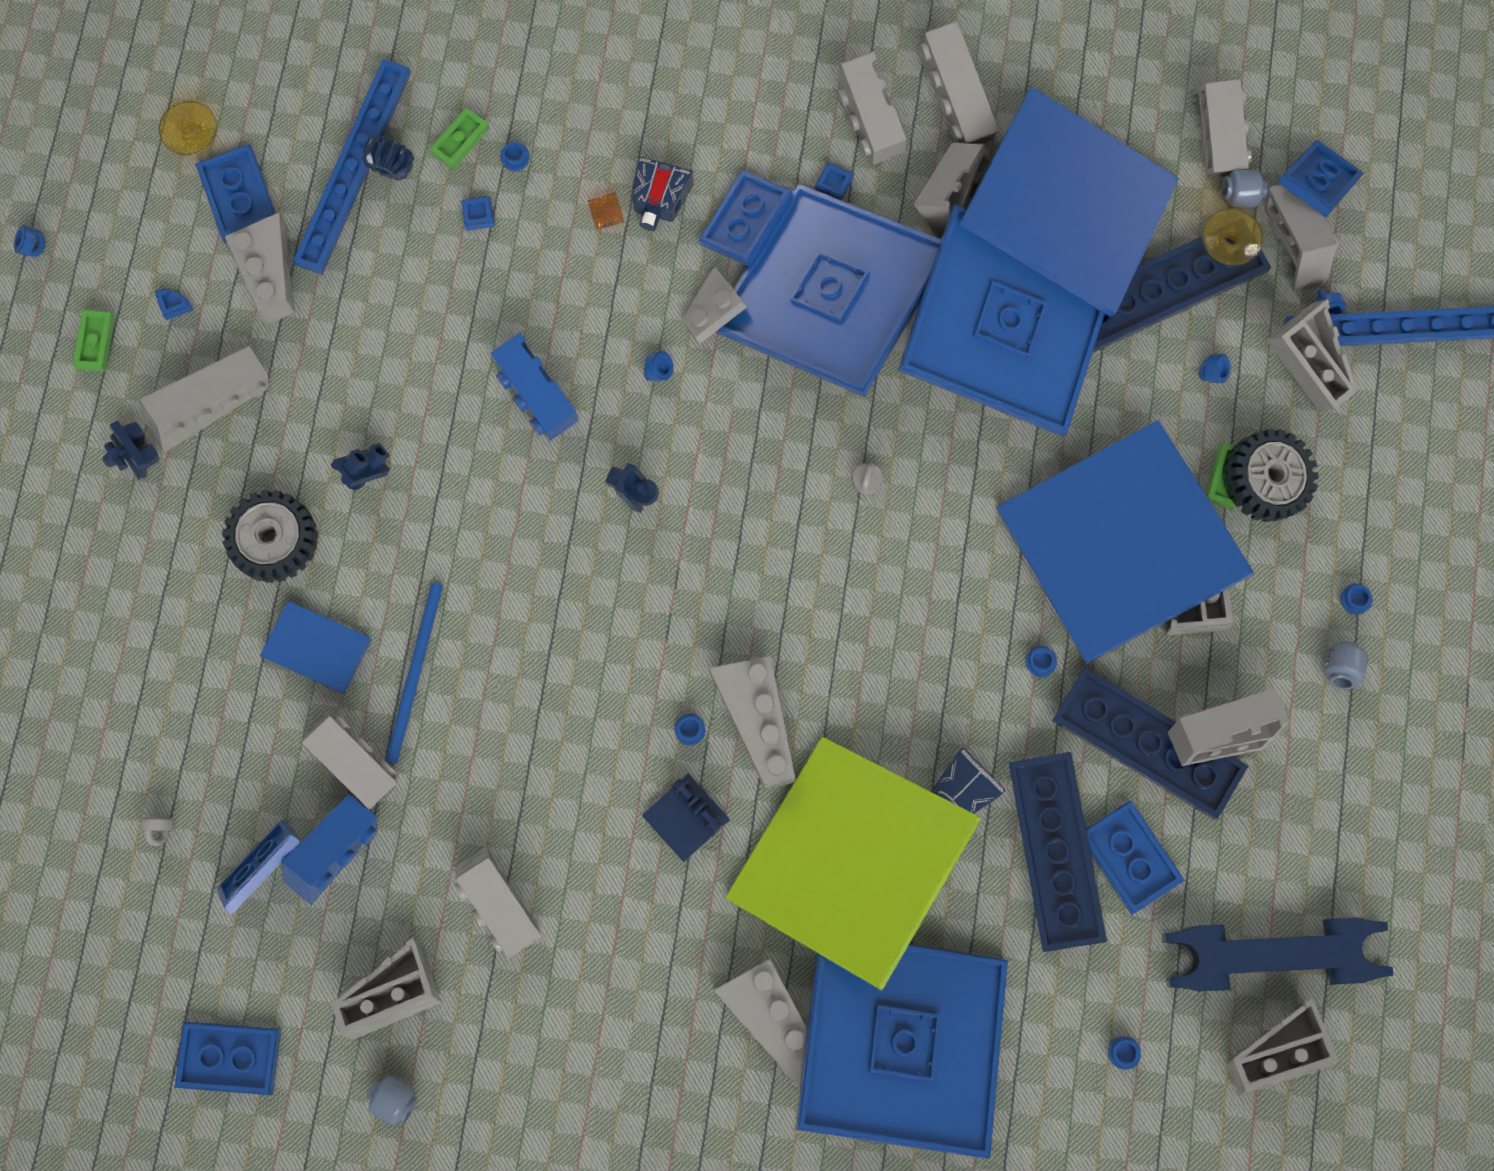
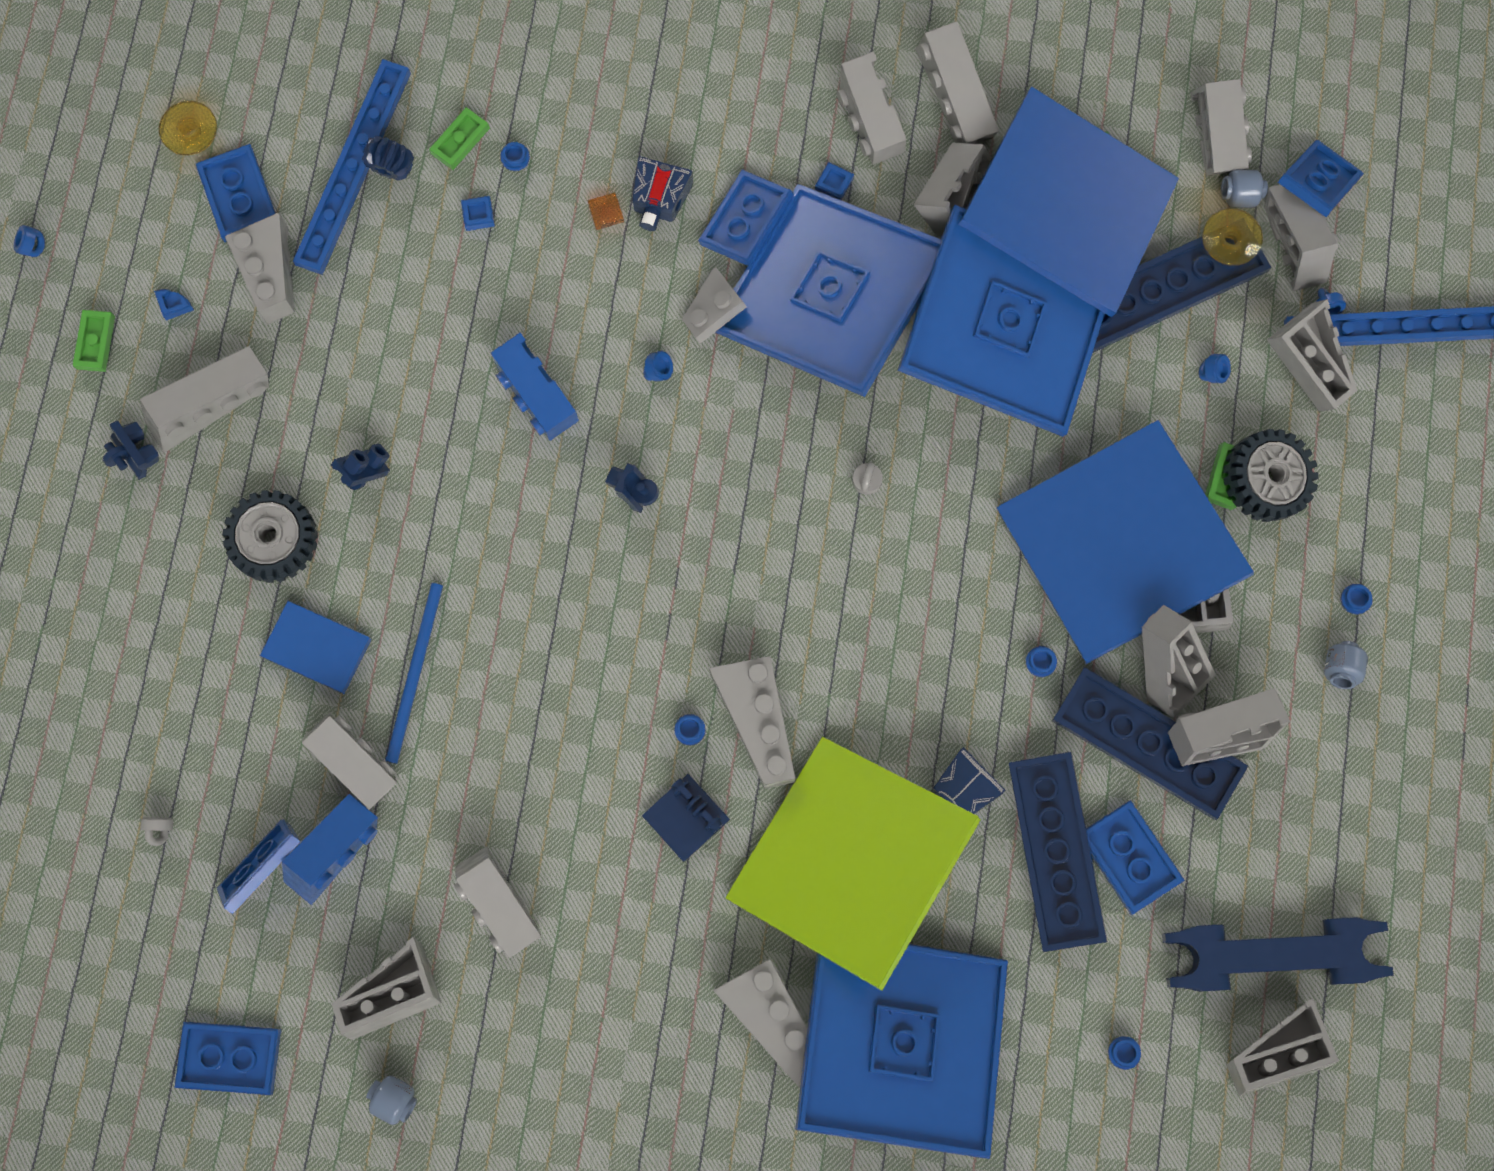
none -> light grey wedge [1142,605,1216,718]

